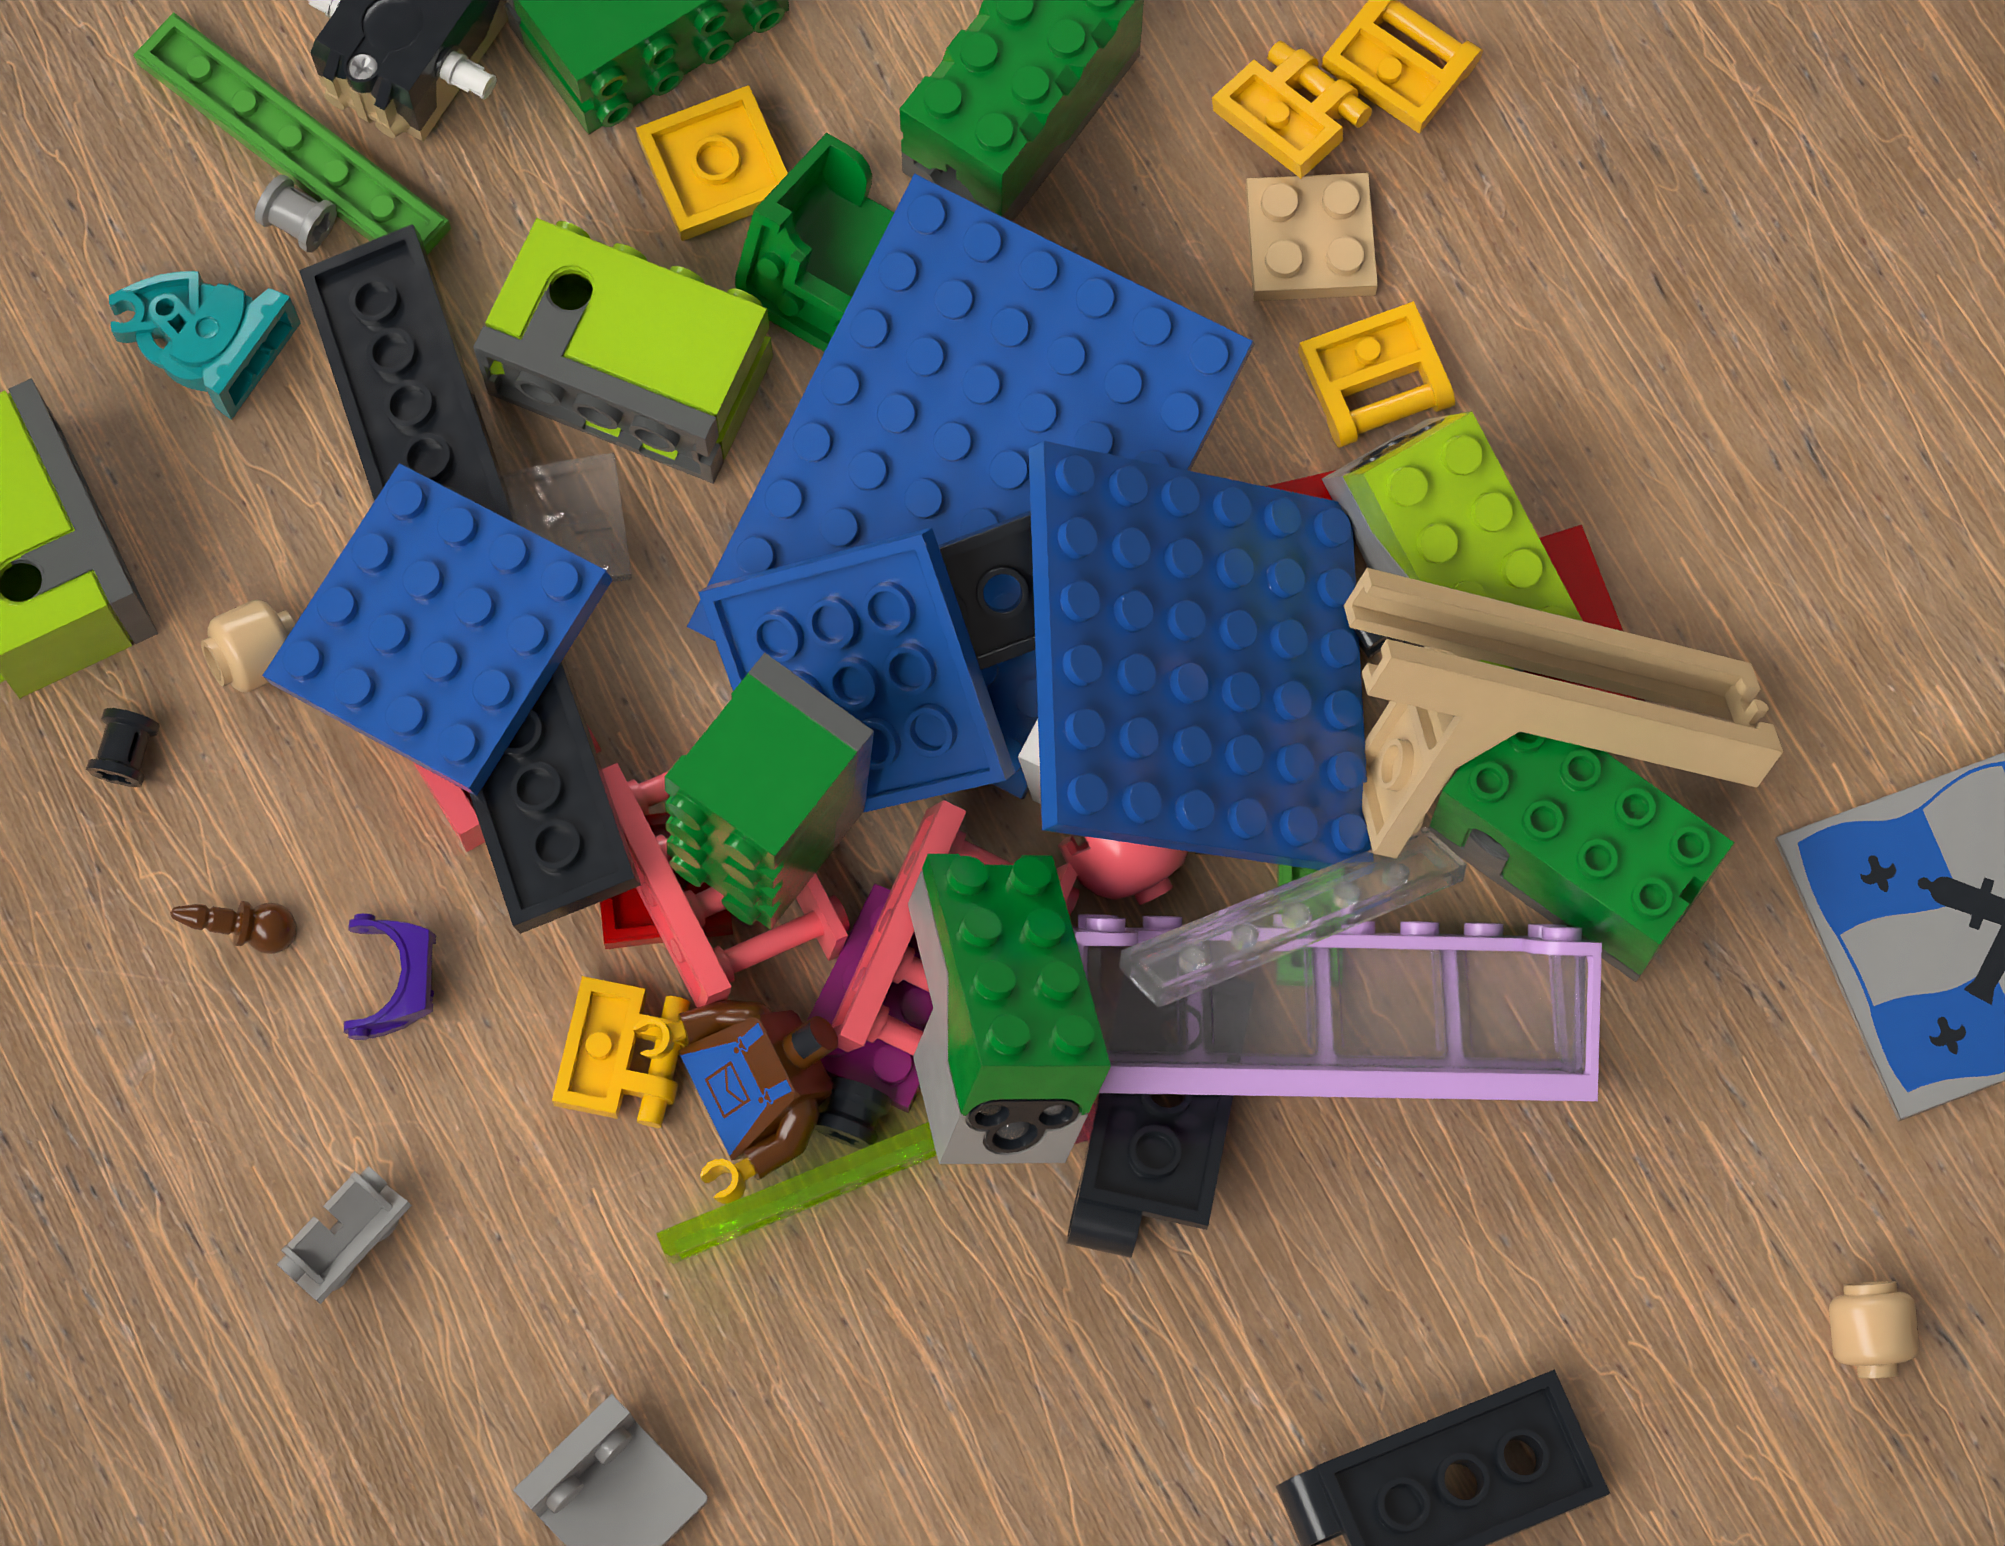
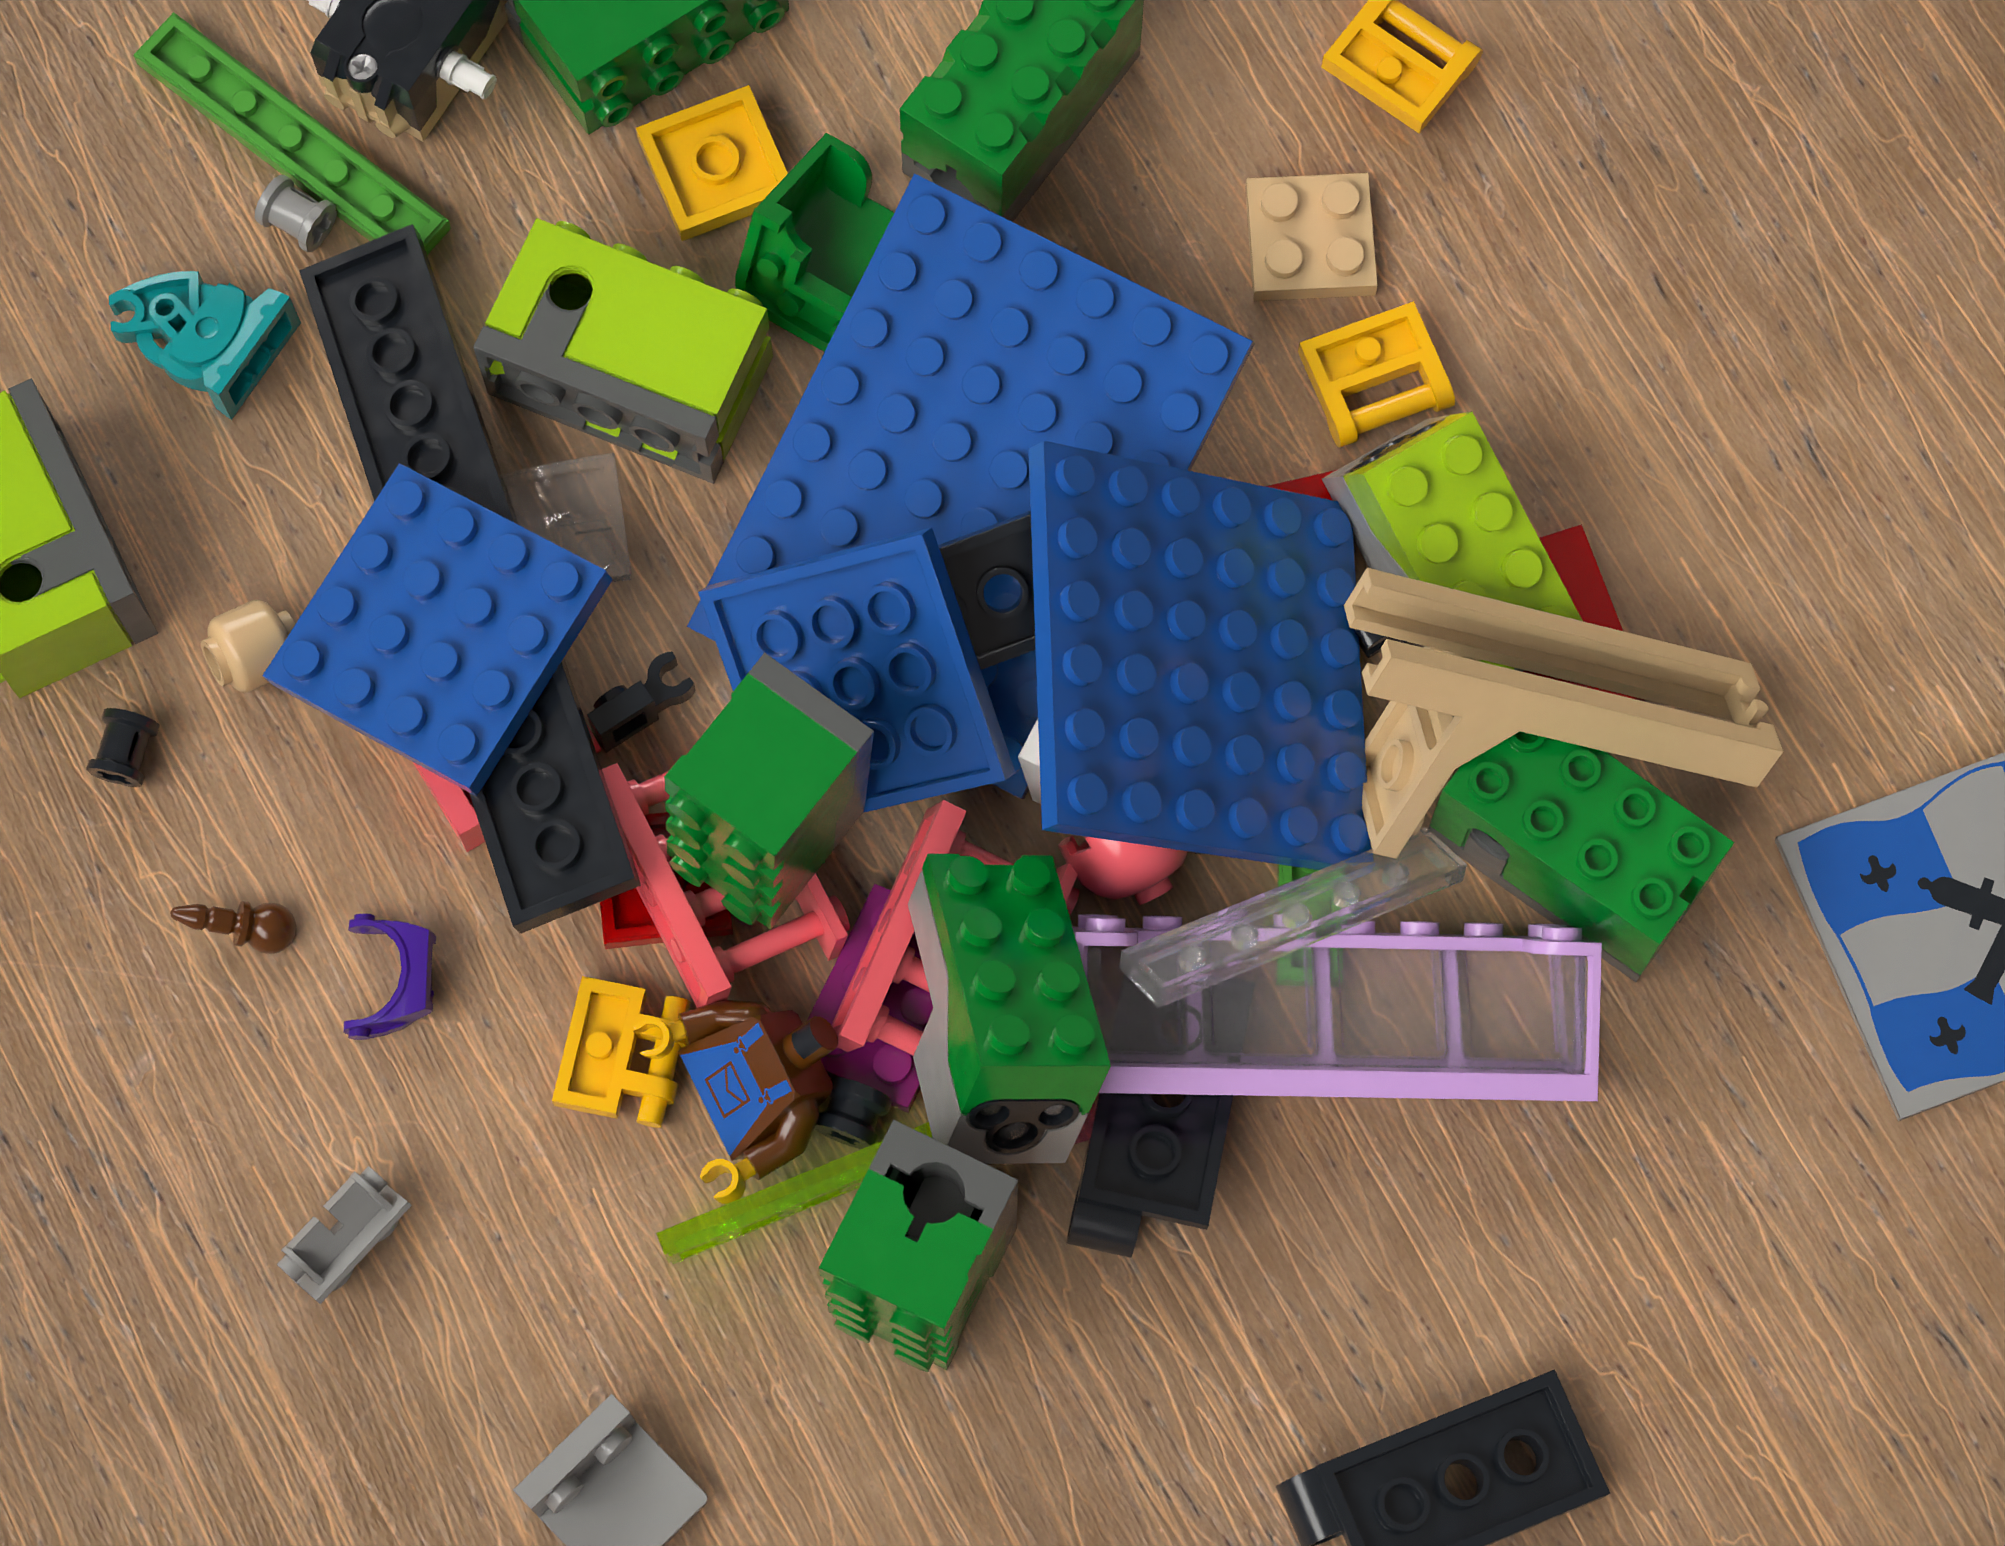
yellow plate [1212,40,1372,179] -> none
tan head [1829,1281,1919,1379] -> none
none -> black plate [587,651,696,753]
none -> green piece [819,1120,1018,1372]

